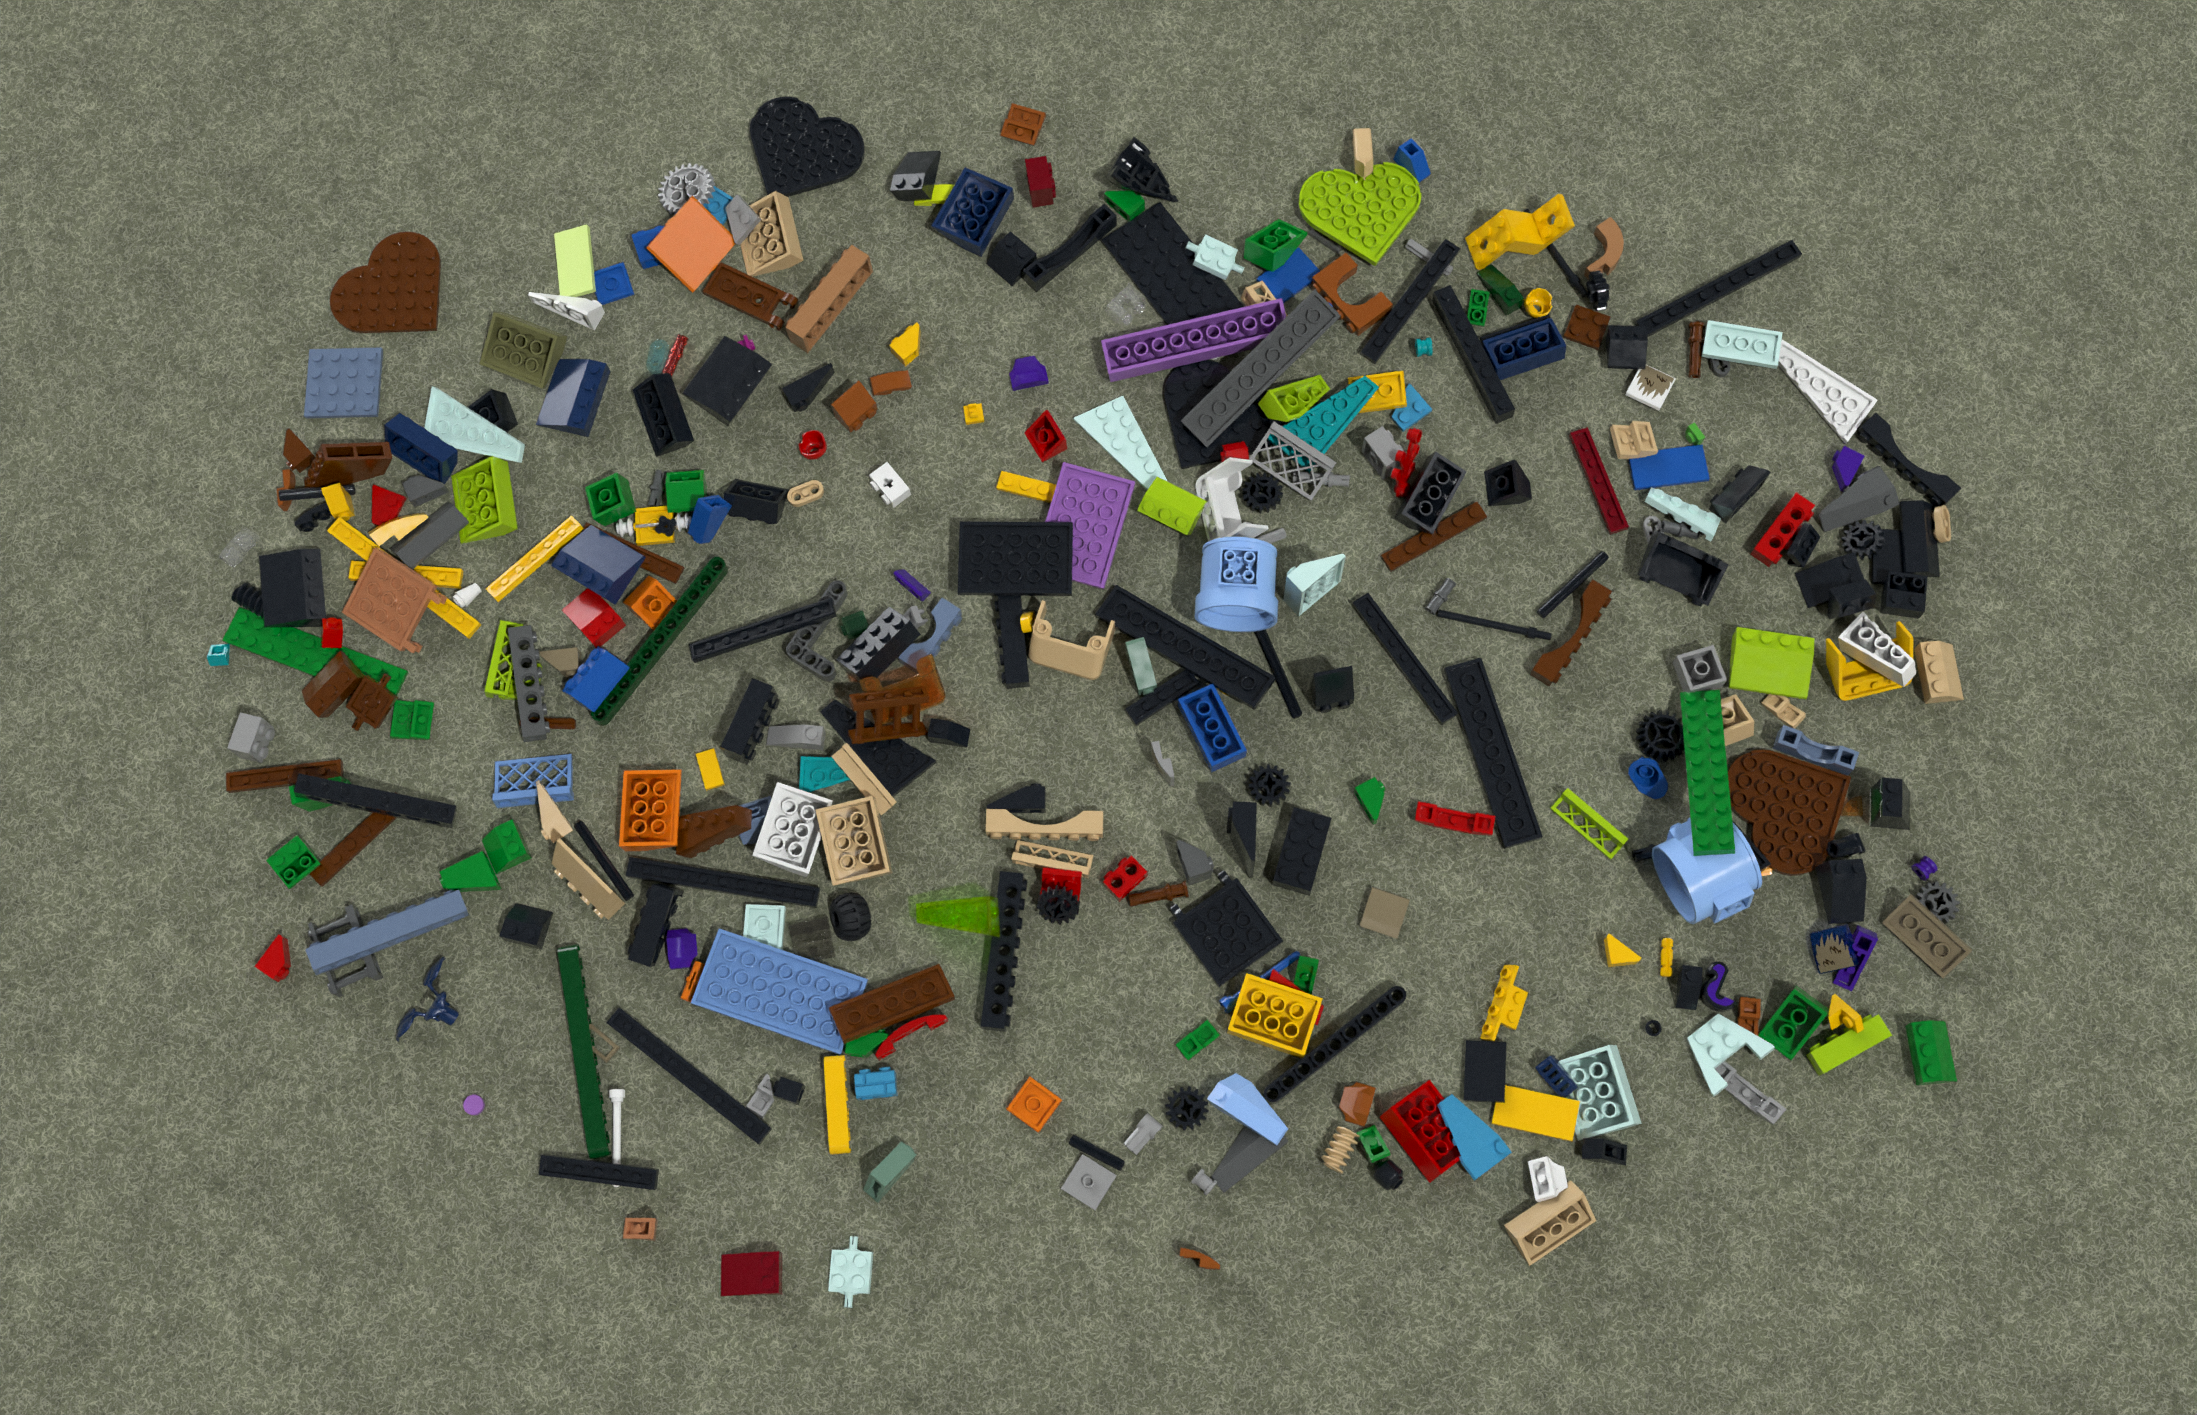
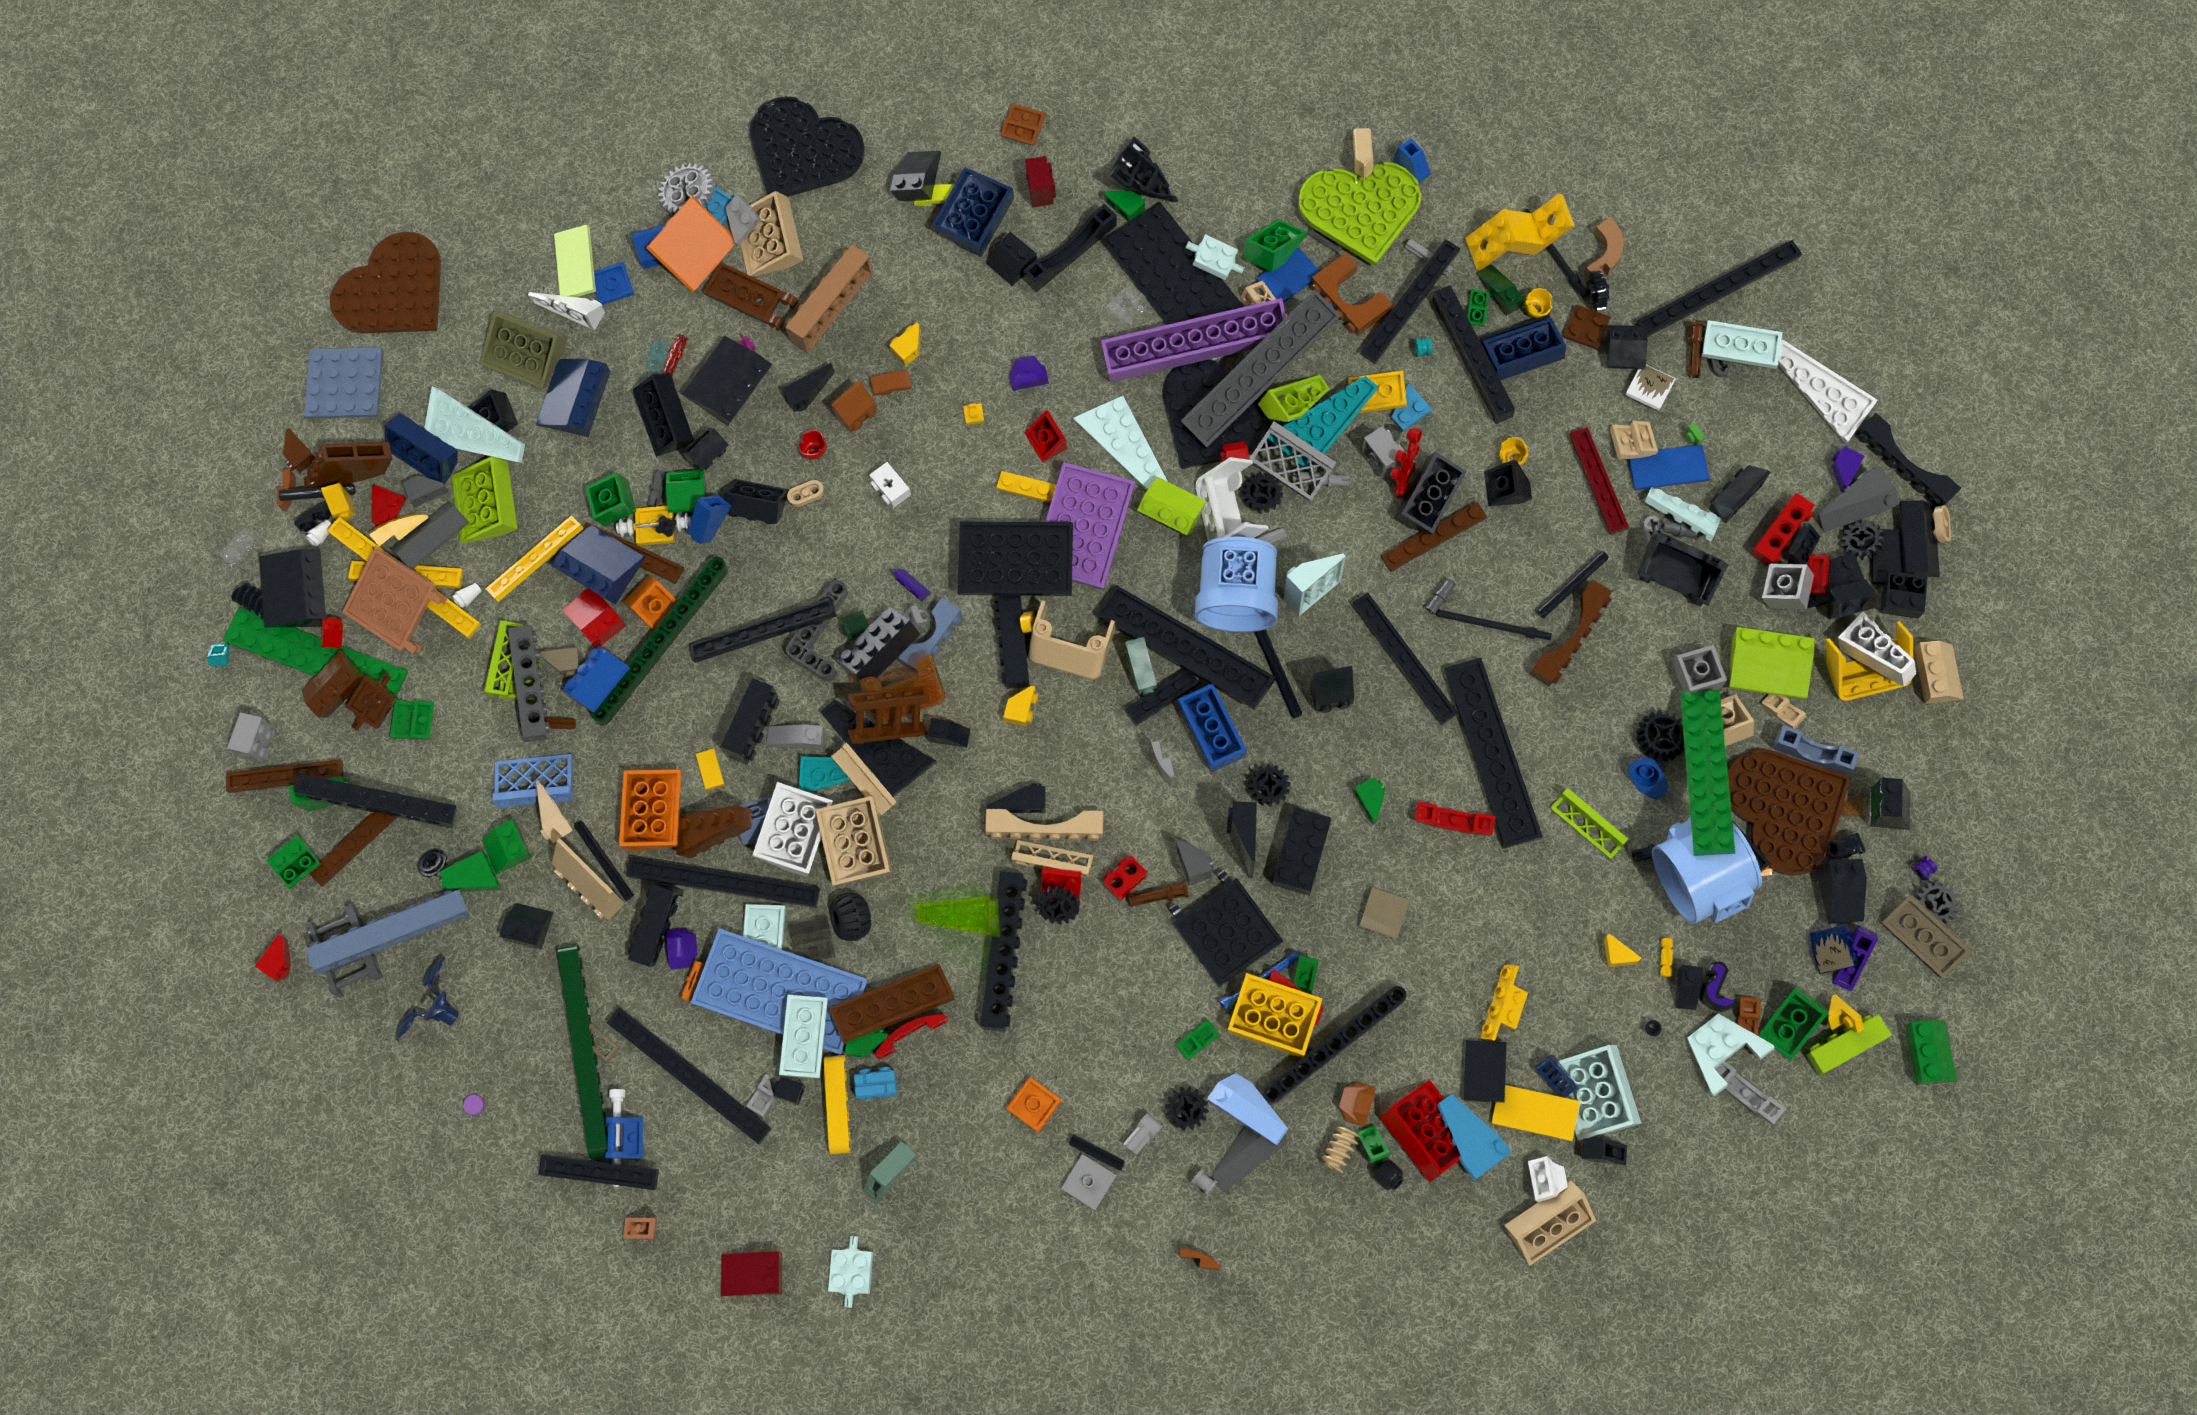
none -> white cone [306,519,332,547]
none -> black gear [418,849,448,878]
none -> blue plate [605,1117,643,1159]
none -> black slope [683,427,729,470]
none -> light aqua plate [779,995,828,1079]
none -> yellow slope [1003,686,1038,727]
none -> yellow hair [1499,437,1528,466]
none -> light grey brick [1762,564,1814,609]
none -> red tile [1808,555,1830,594]

